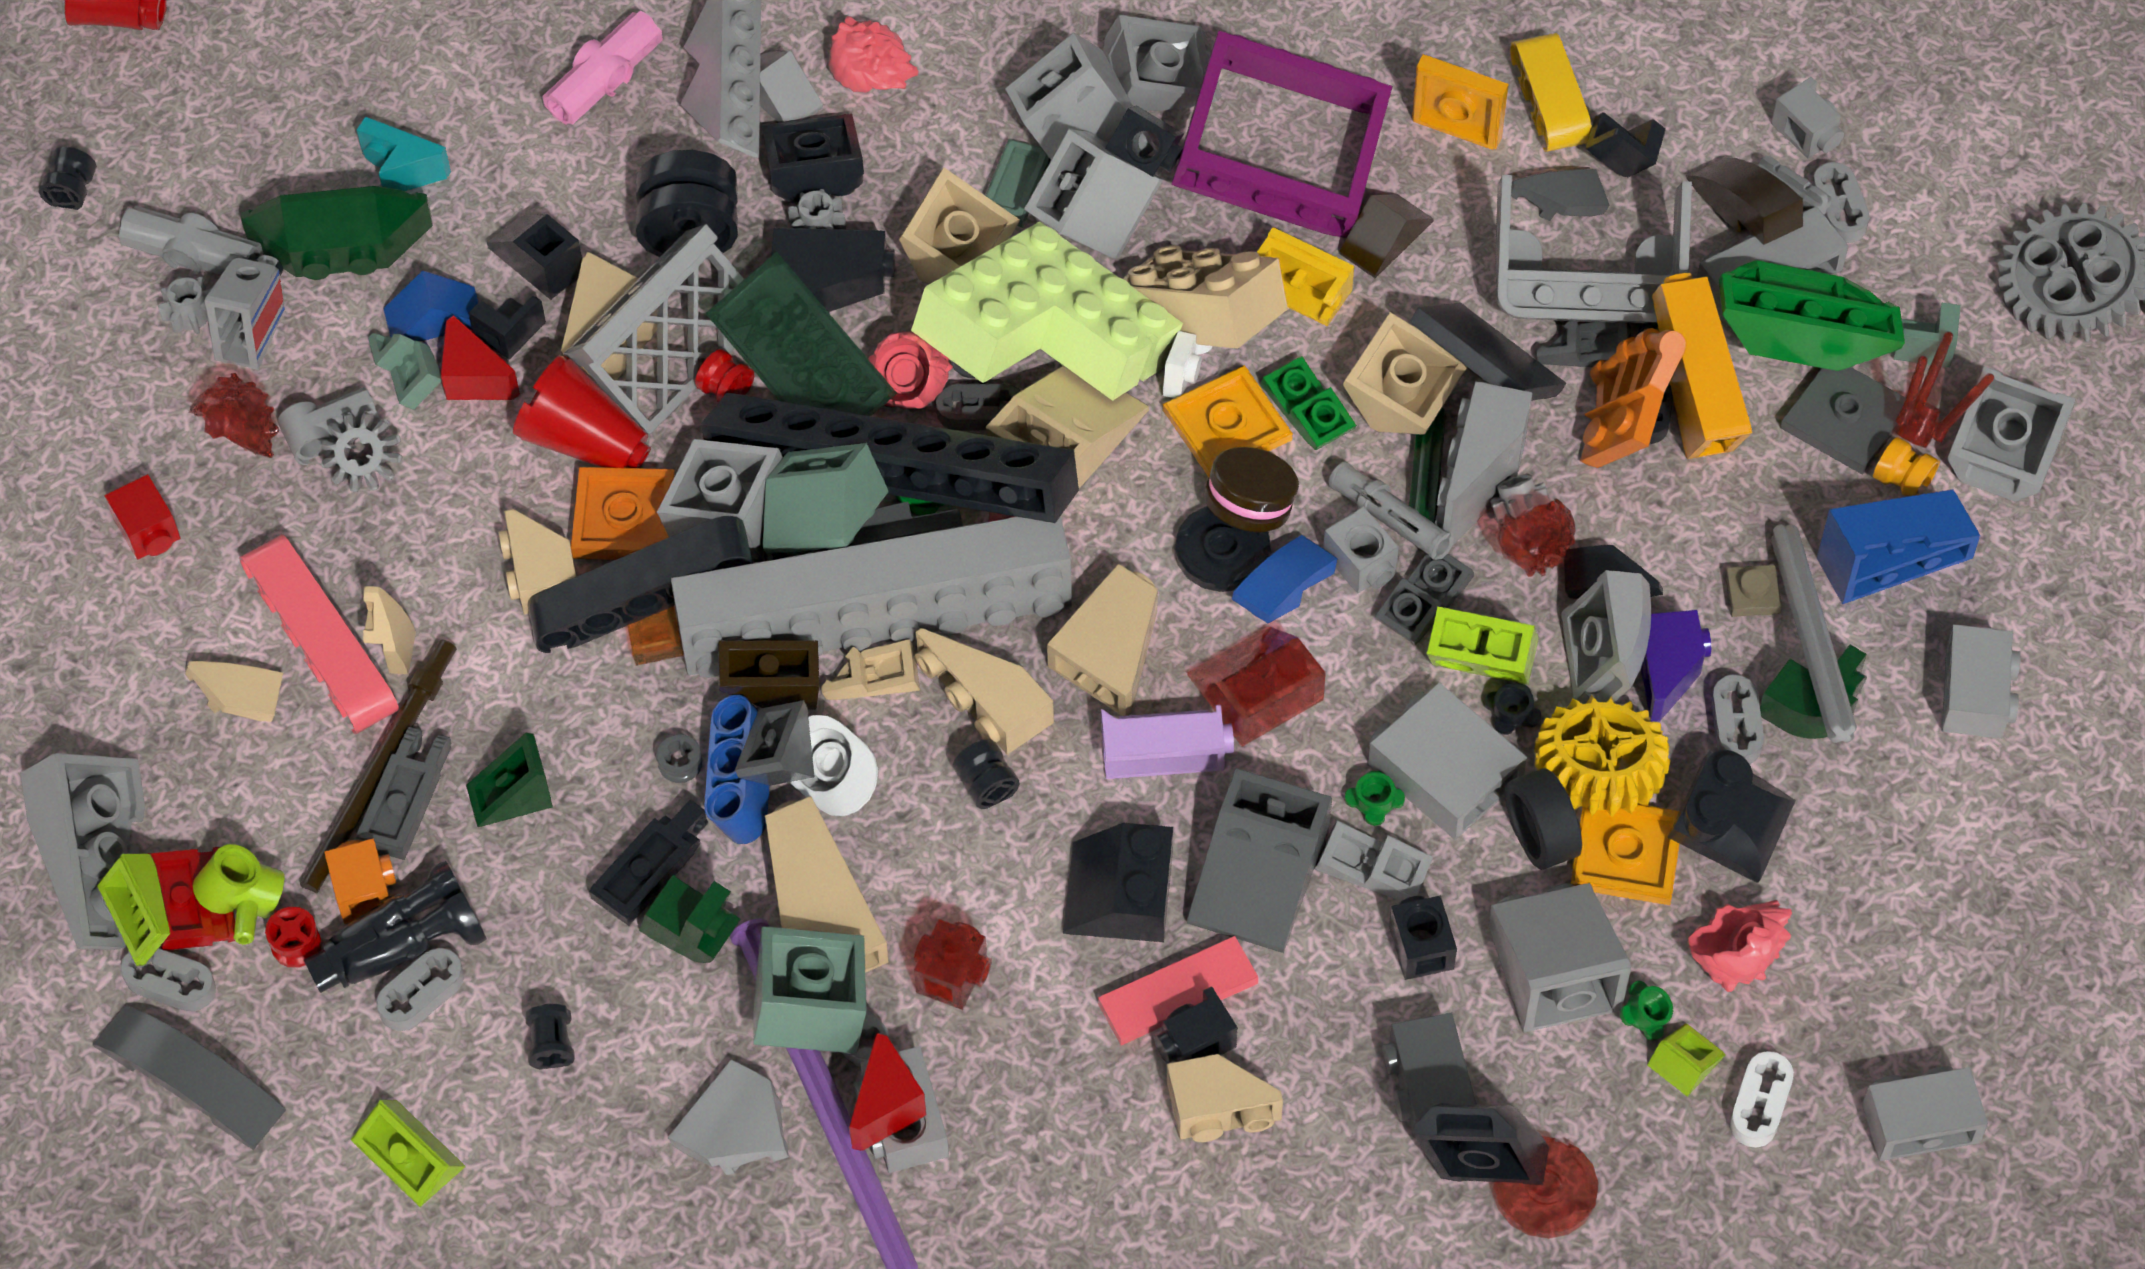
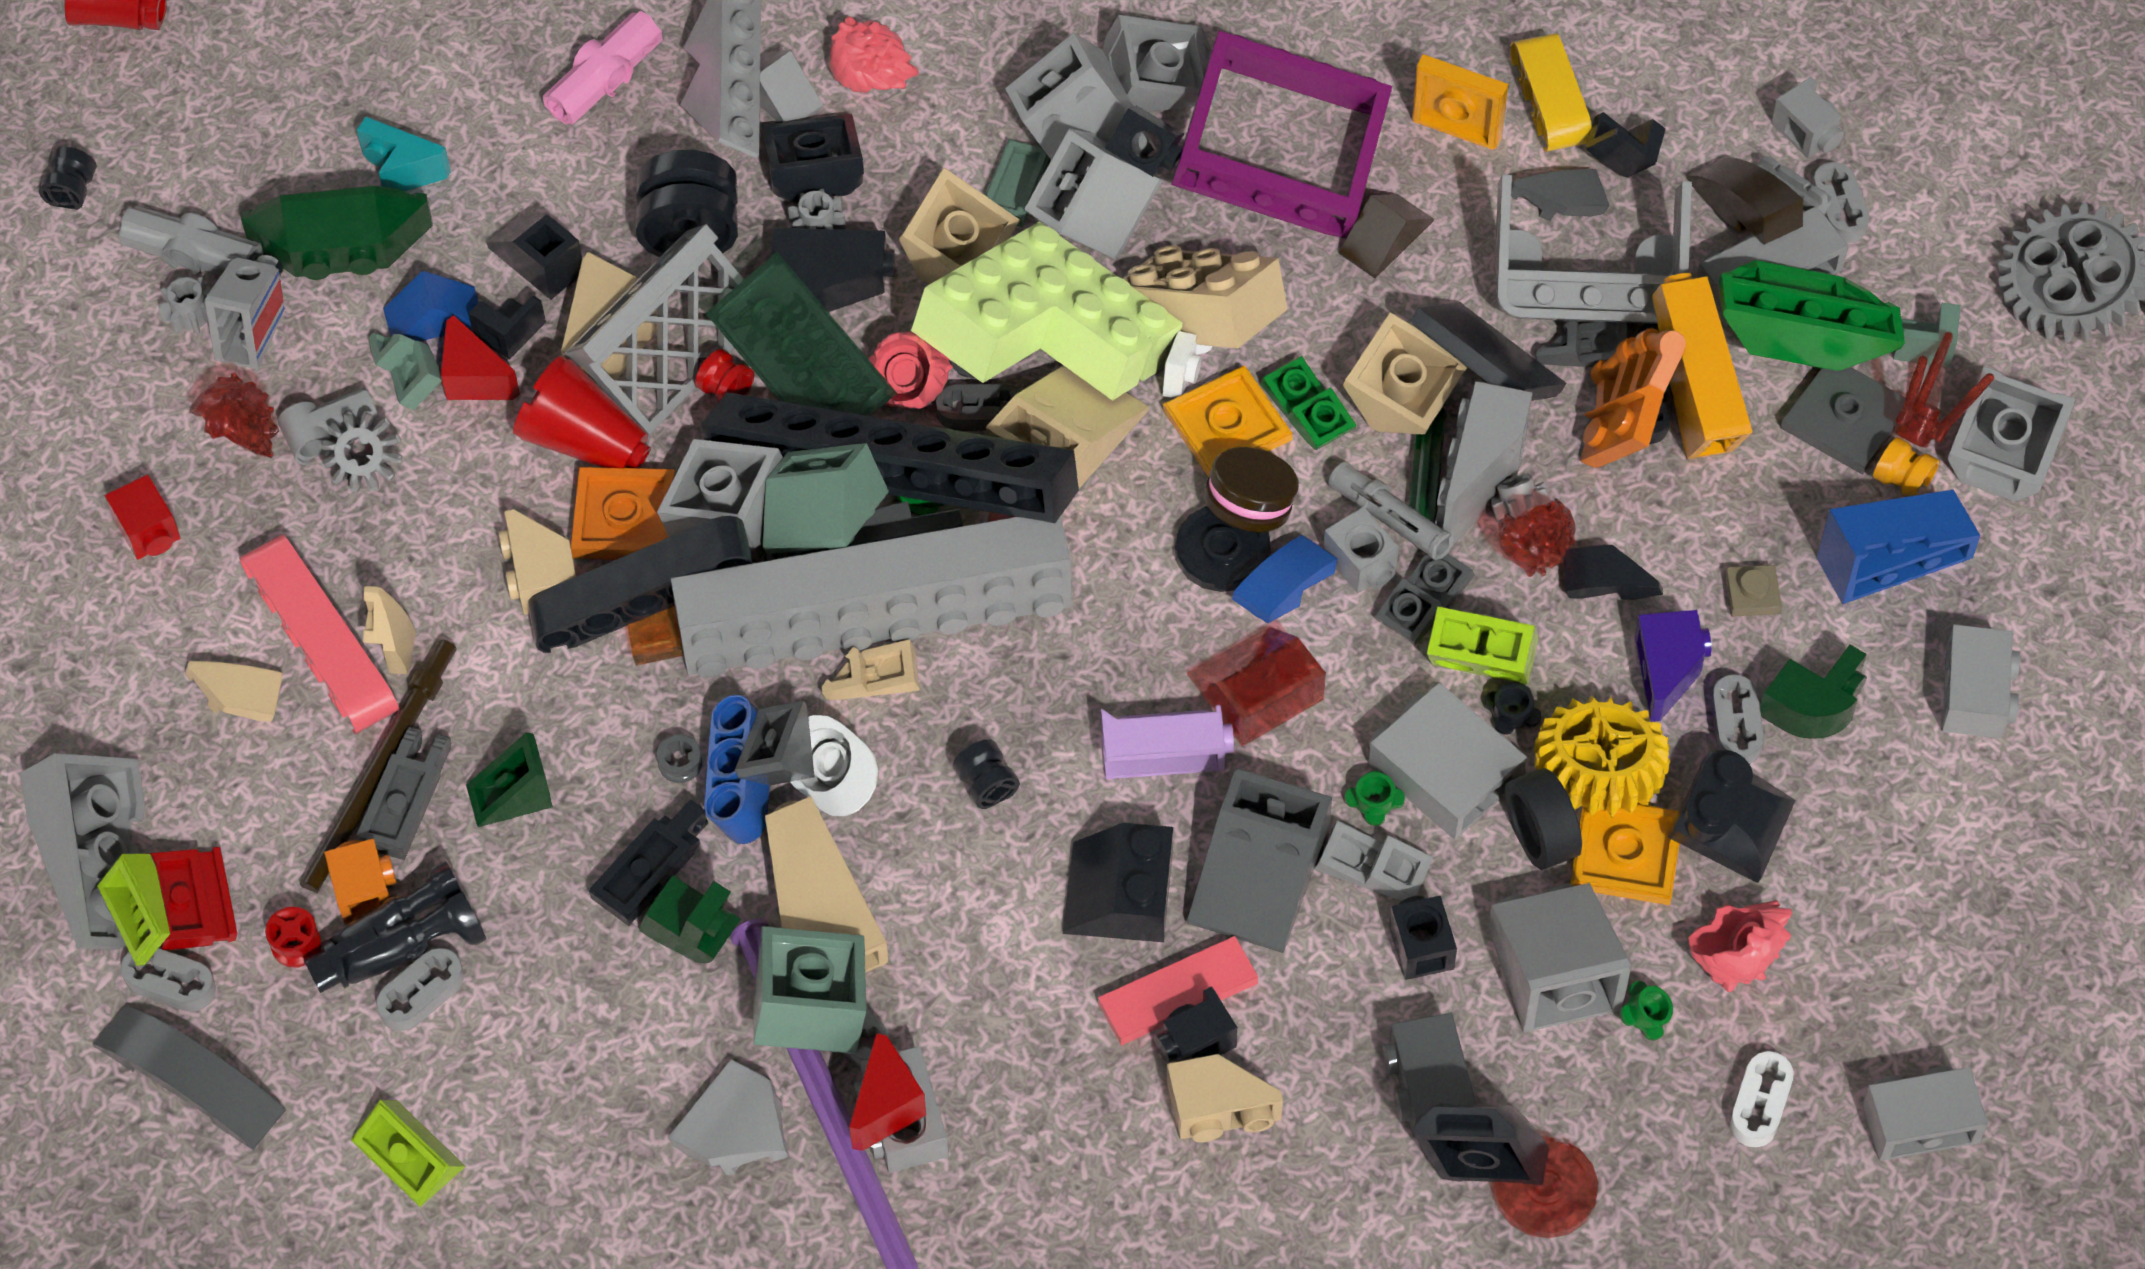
lime piece [193,844,285,945] -> none
black bush [525,1004,575,1070] -> none
dark brown slope [718,640,820,710] -> none
clear red brick [914,919,992,1010] -> none
tan slope [915,628,1054,755] -> none
tan slope [1047,564,1158,716] -> none
yellow hinge [1257,227,1354,327] -> none
light grey slope [1561,570,1651,704] -> none
lime slope [1647,1023,1726,1097] -> none
light grey axle [1771,524,1857,743] -> none

